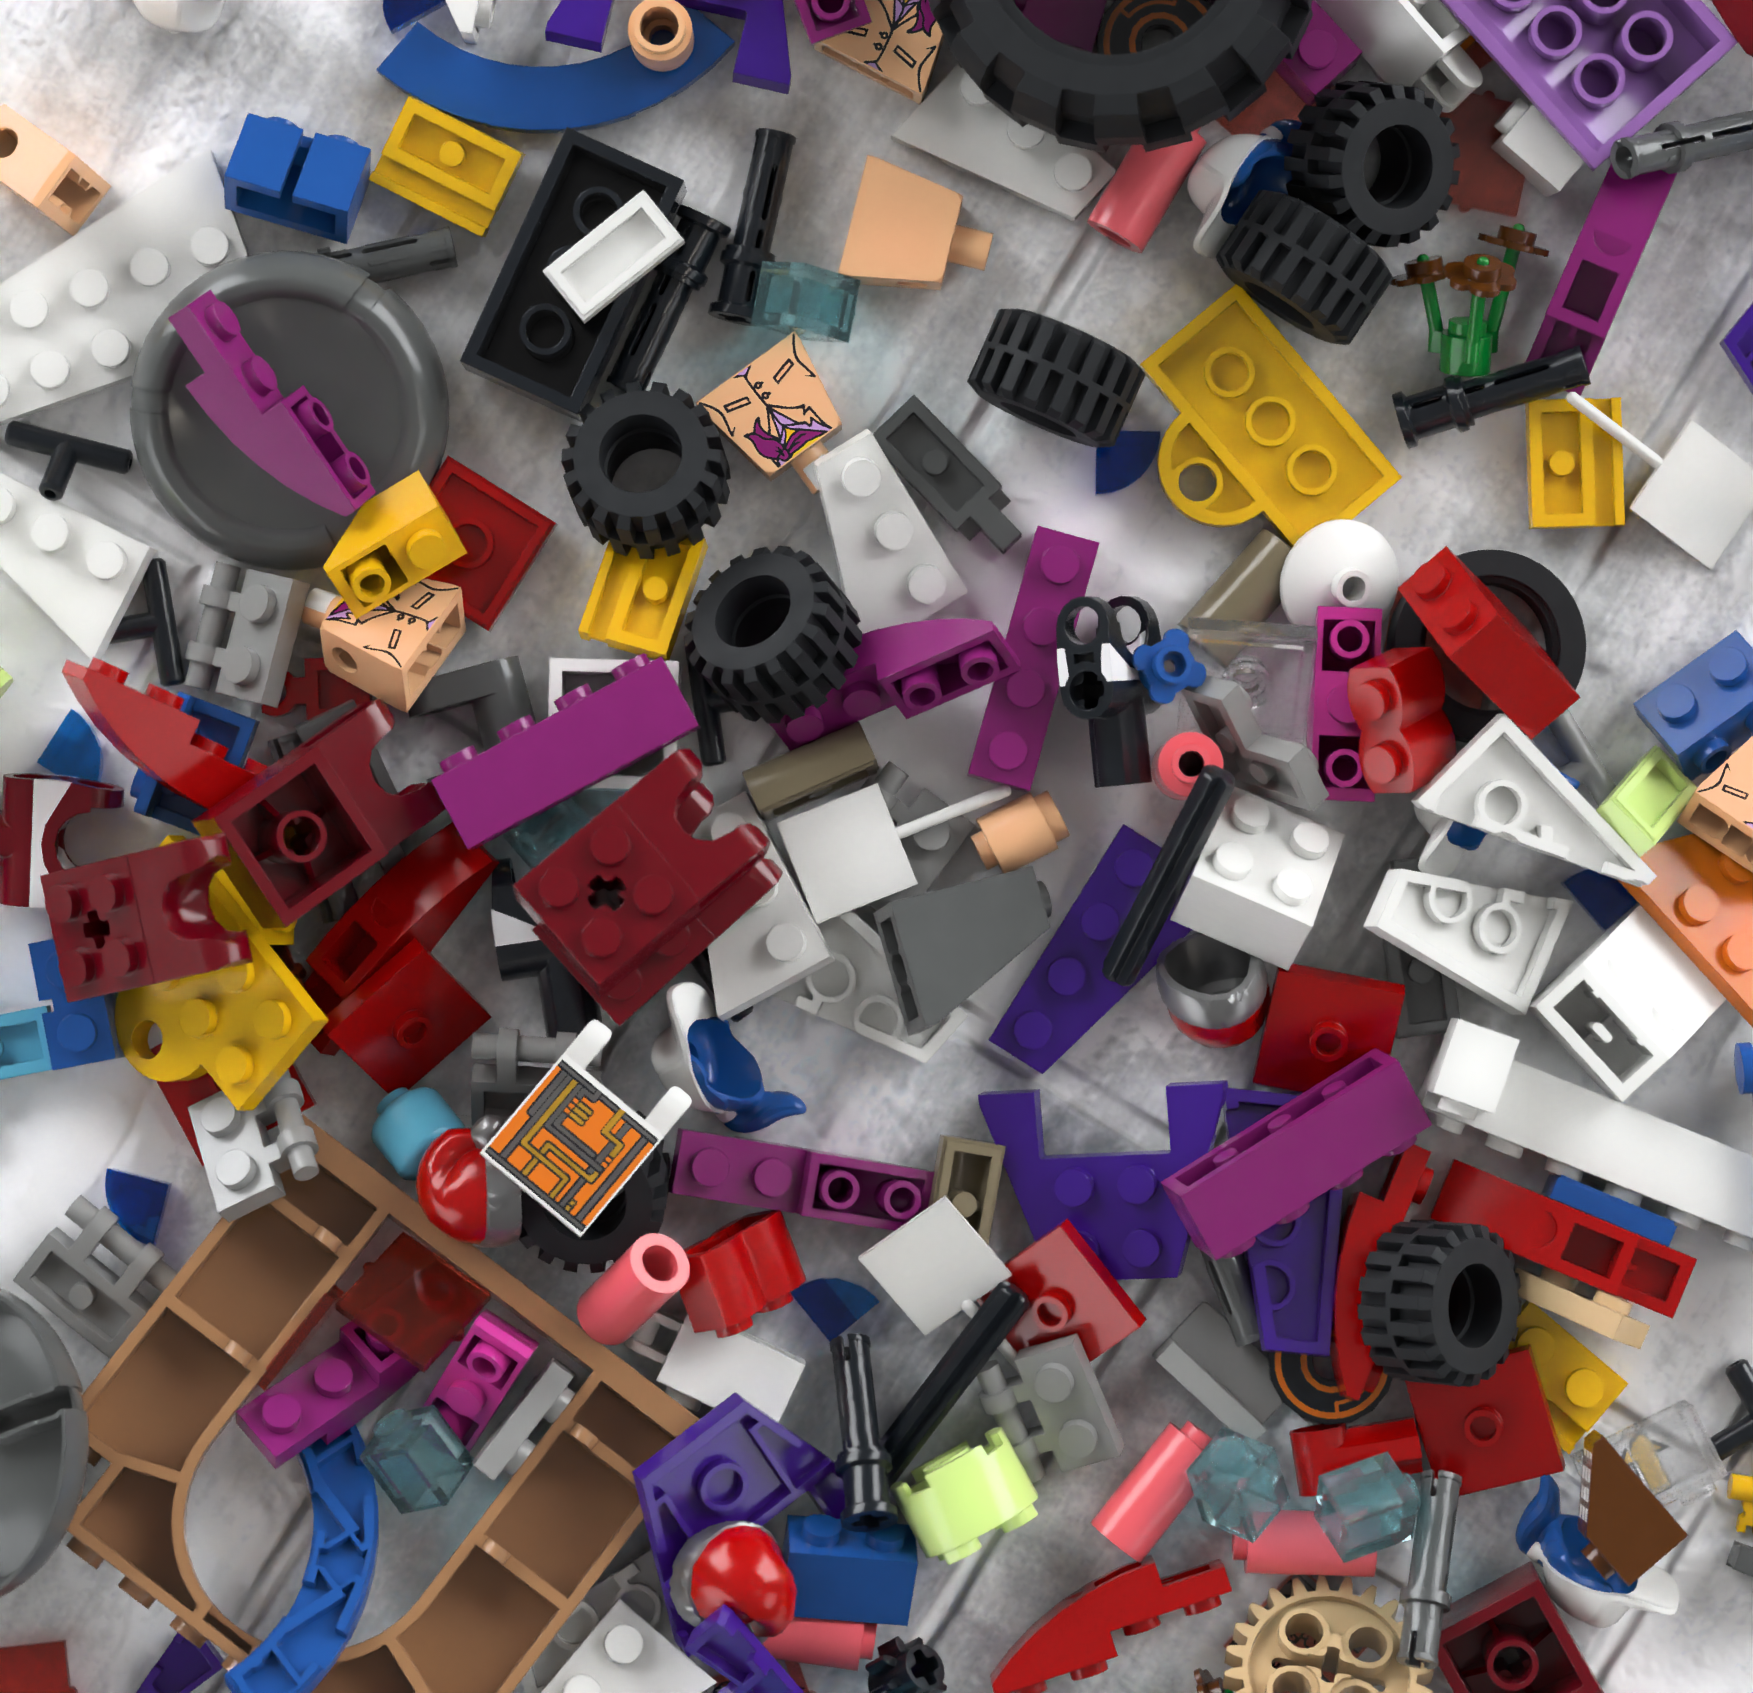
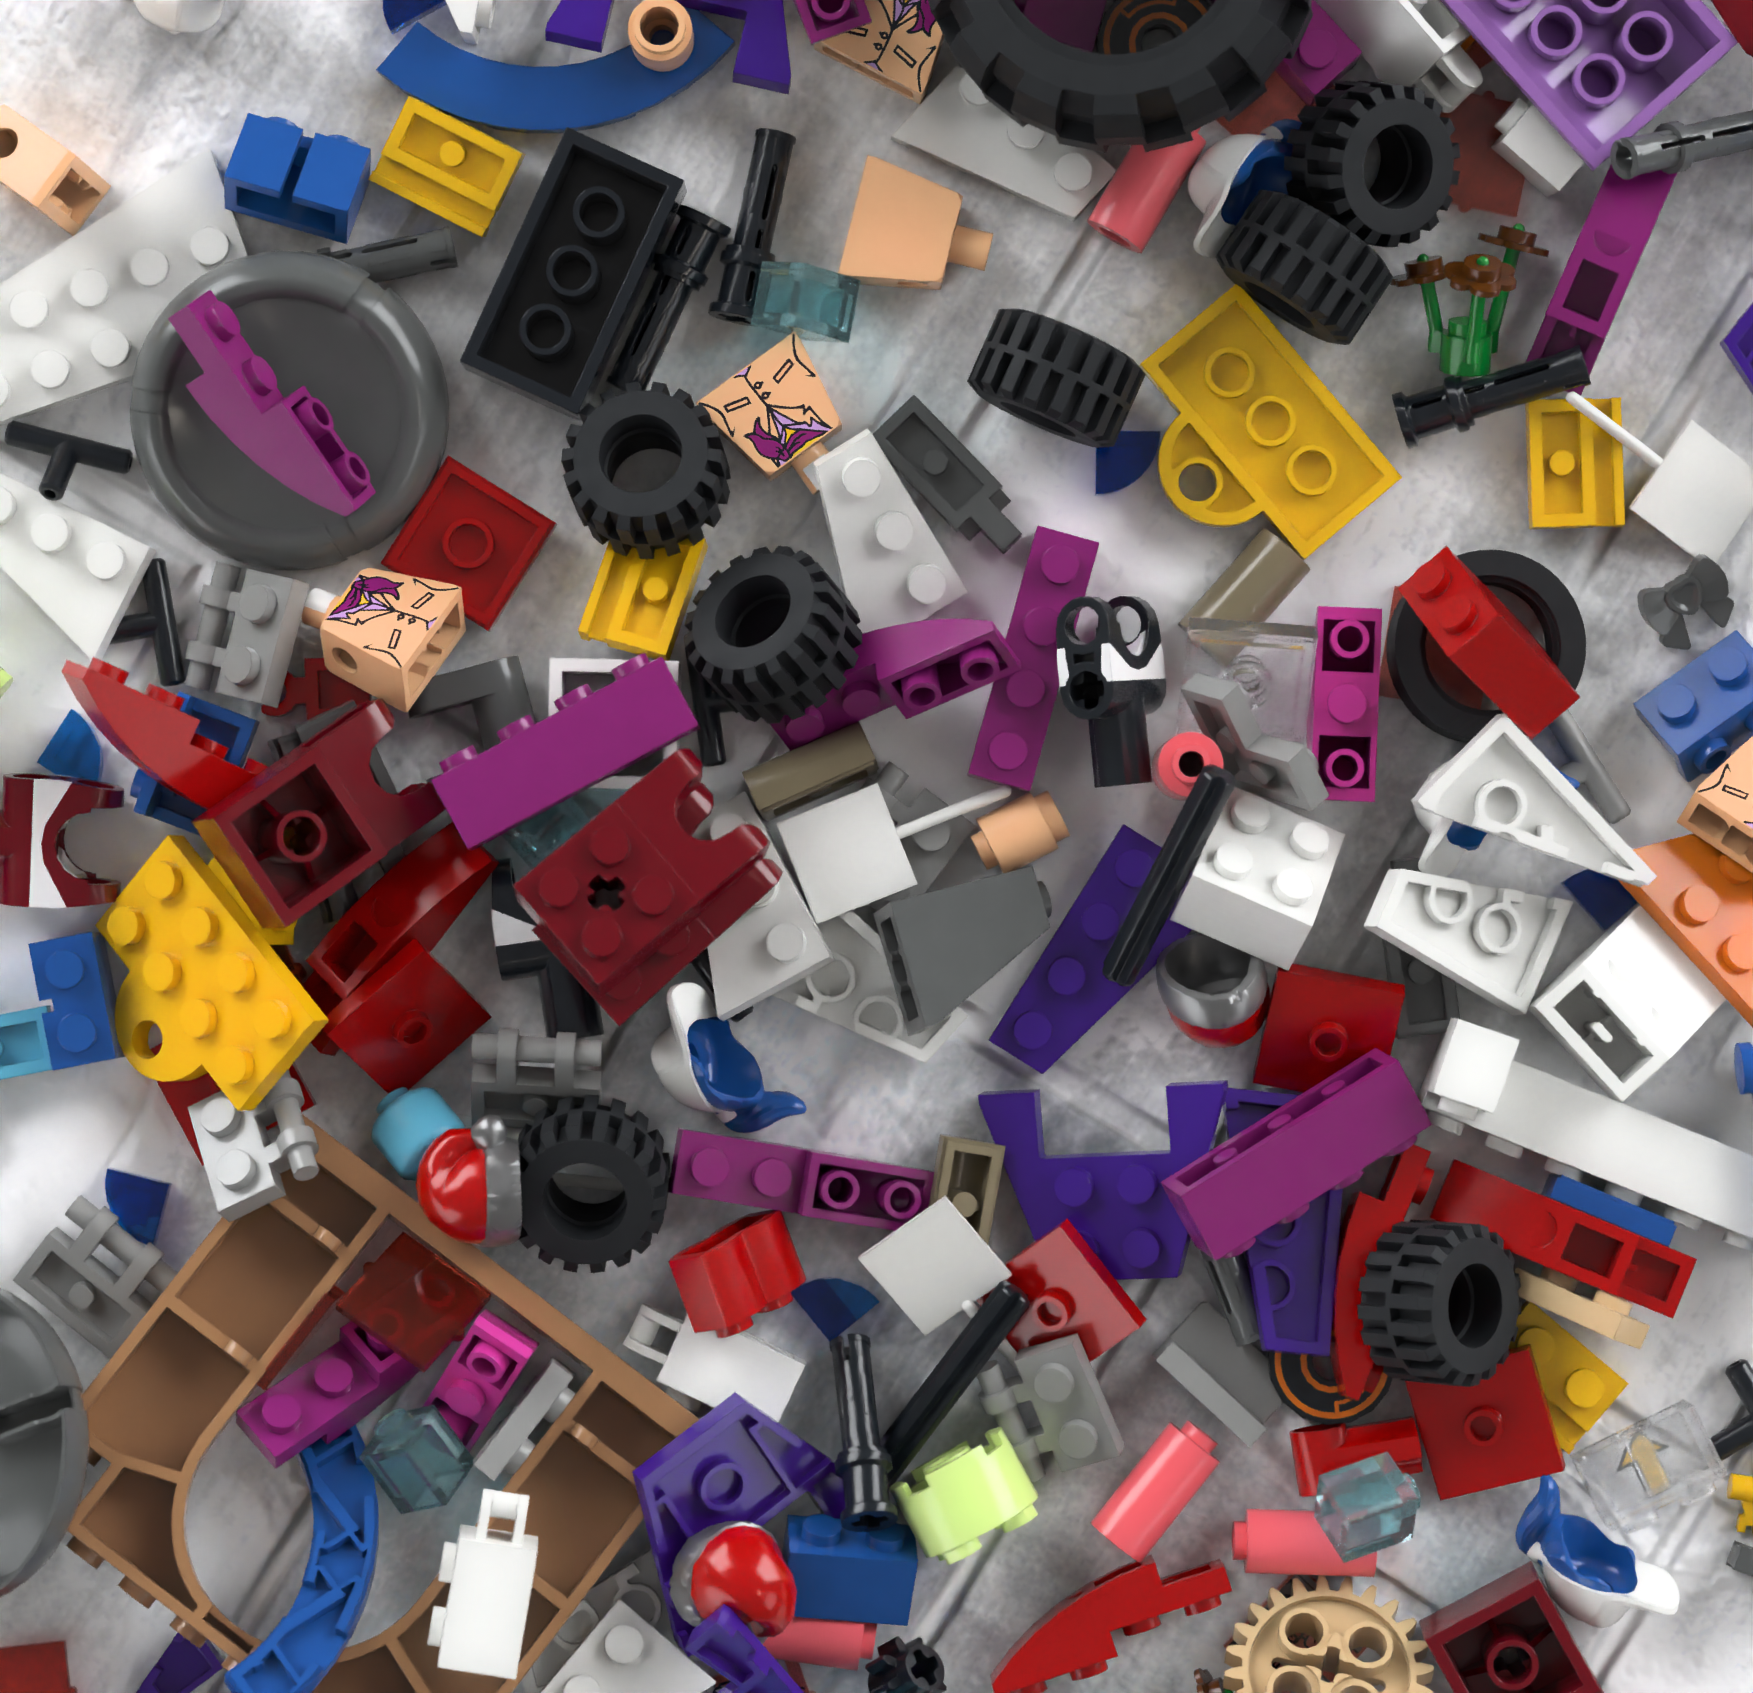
dark red brick [40,833,253,1003] -> none
yellow slope [323,470,467,619] -> none
flag [480,1019,692,1237] -> none
white tile [543,190,685,324] -> none
coral brick [577,1233,690,1345] -> none
blue plate [1132,629,1206,704] -> none
clear light blue brick [1186,1427,1290,1543] -> none
white dish [1280,519,1399,641] -> none
red brick [1347,647,1456,793] -> none
dark grey pin [1396,1470,1463,1669] -> none
reddish brown slope [1577,1430,1688,1586] -> none
yellowish green tile [1596,745,1697,857] -> none
none -> white brick [427,1488,538,1680]
none -> dark grey piece [1637,554,1734,650]

